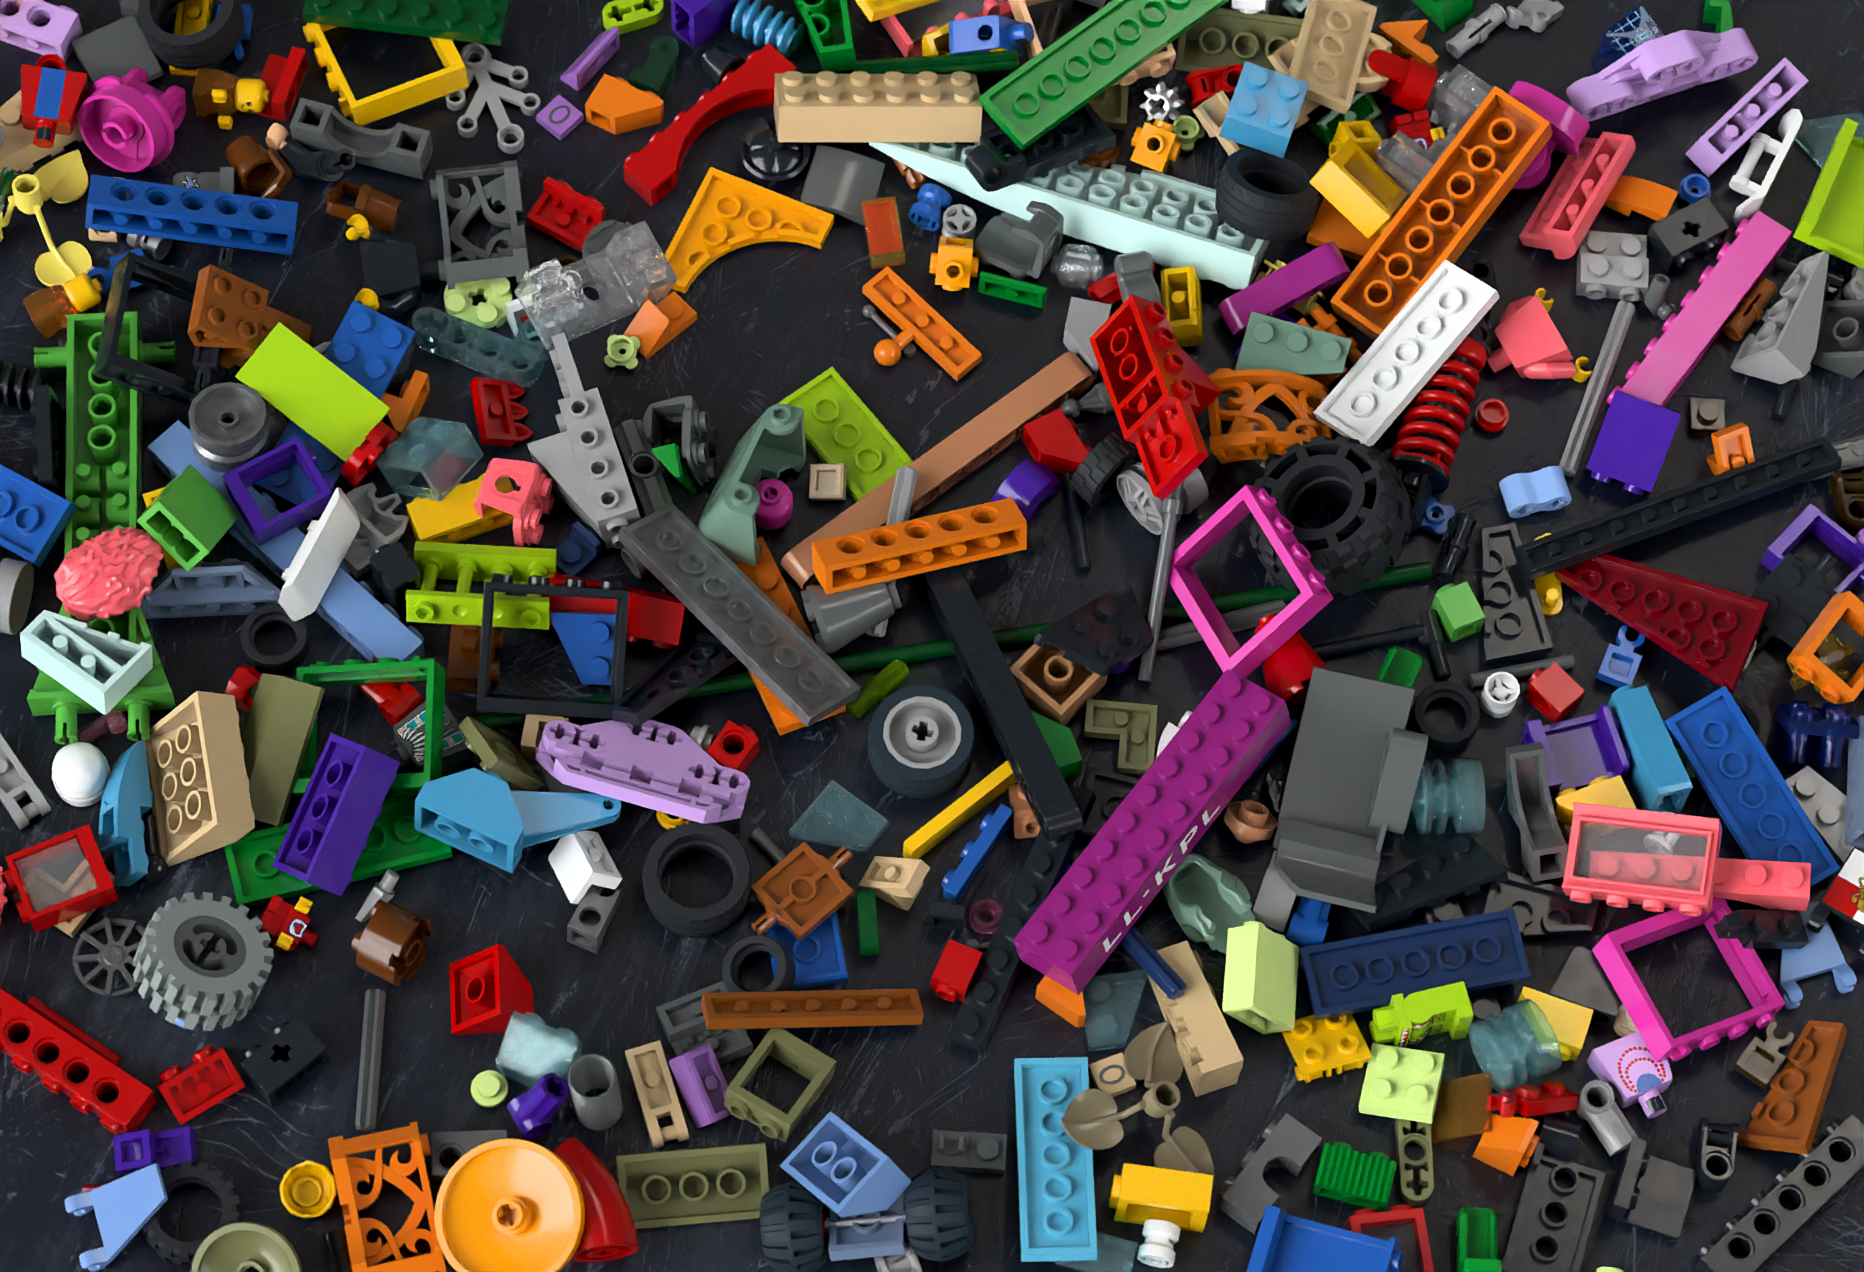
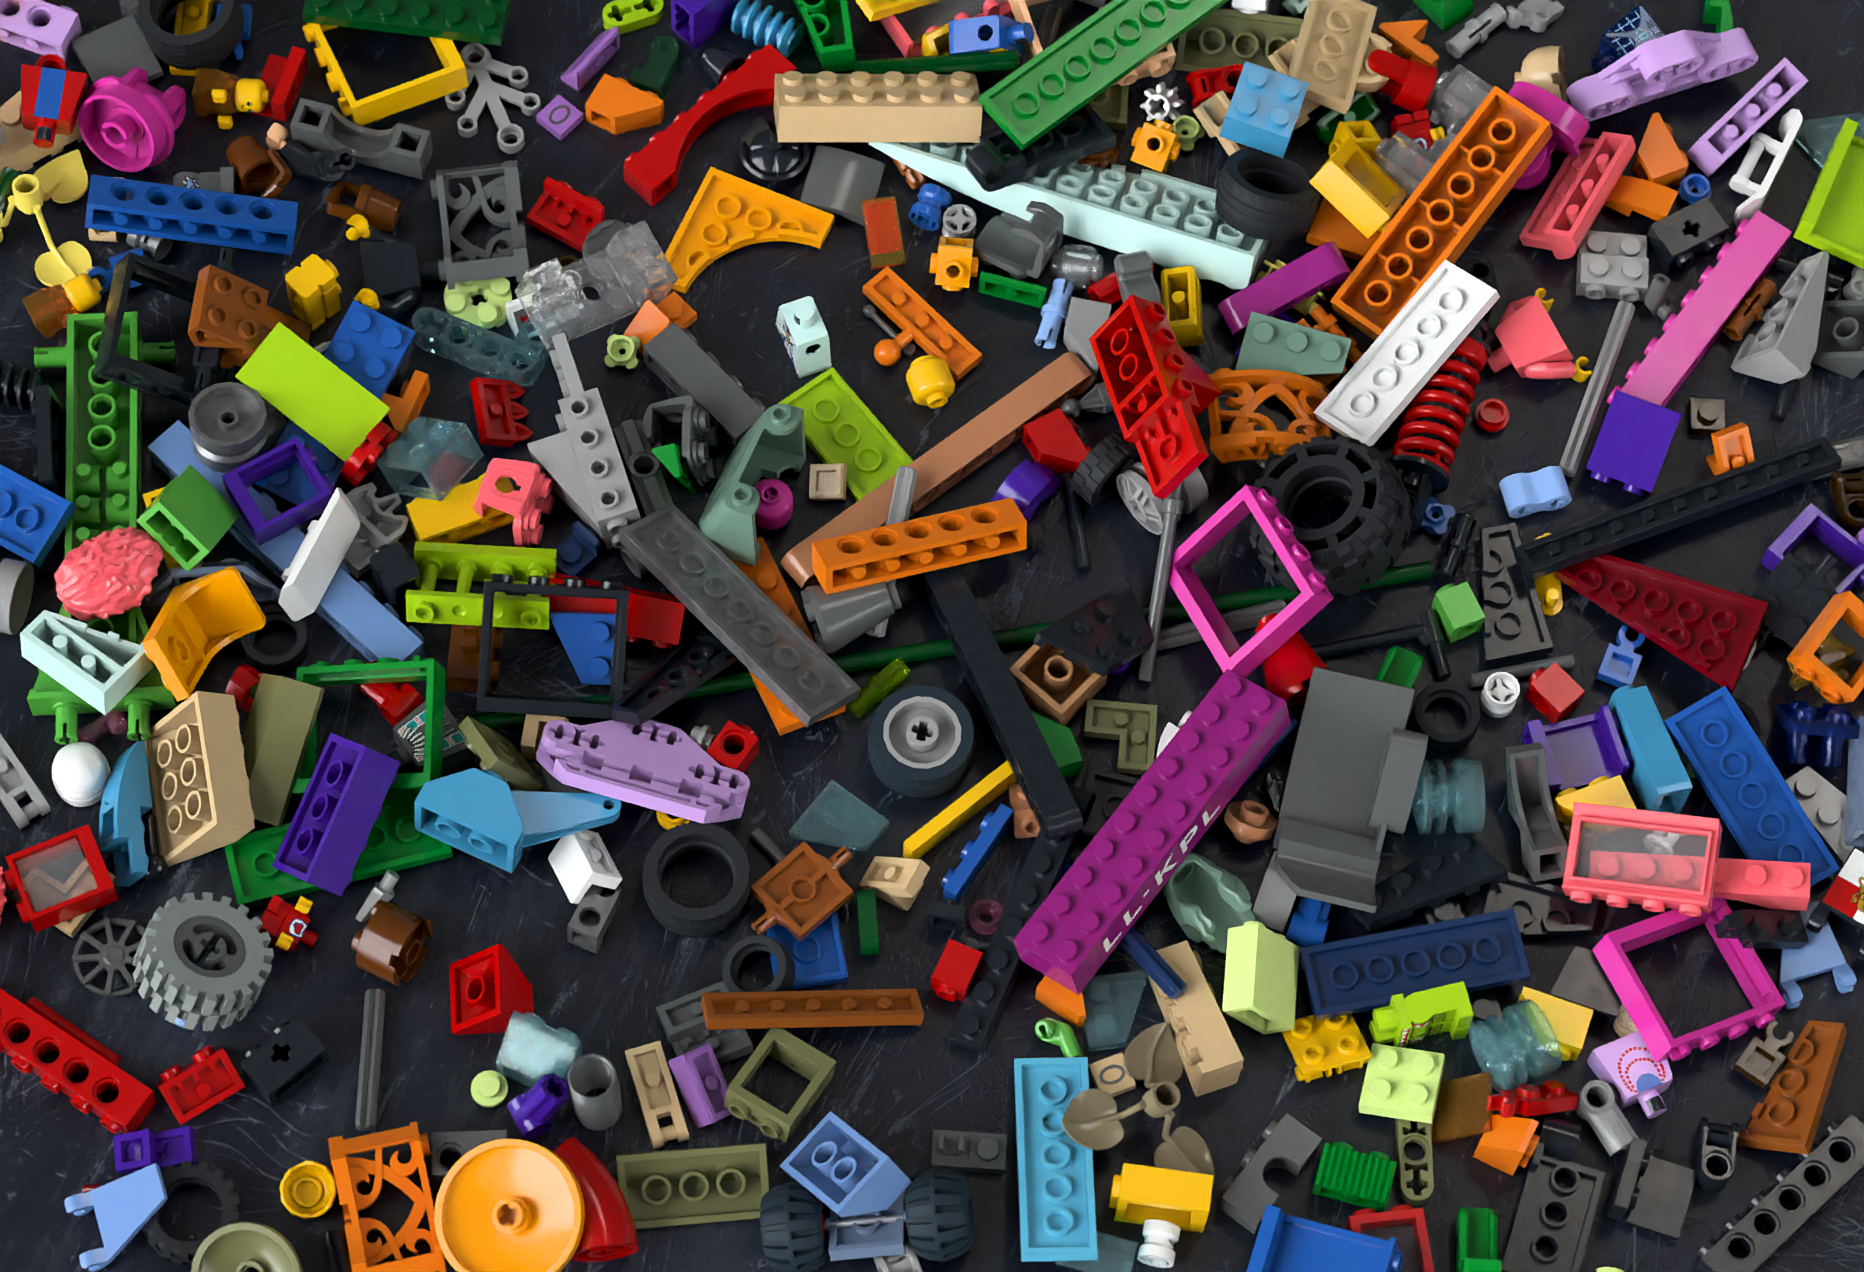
none -> light orange bracket [142,566,266,702]
none -> yellow brick [284,254,342,330]
none -> dark grey brick [643,322,766,450]
none -> light aqua torso [776,296,831,379]
none -> yellow head [906,355,955,409]
none -> light blue pin [1034,278,1075,349]
none -> bright green arm [1035,1018,1083,1057]
none -> tan cylinder [1515,45,1567,103]
none -> orange slope [1632,112,1689,188]

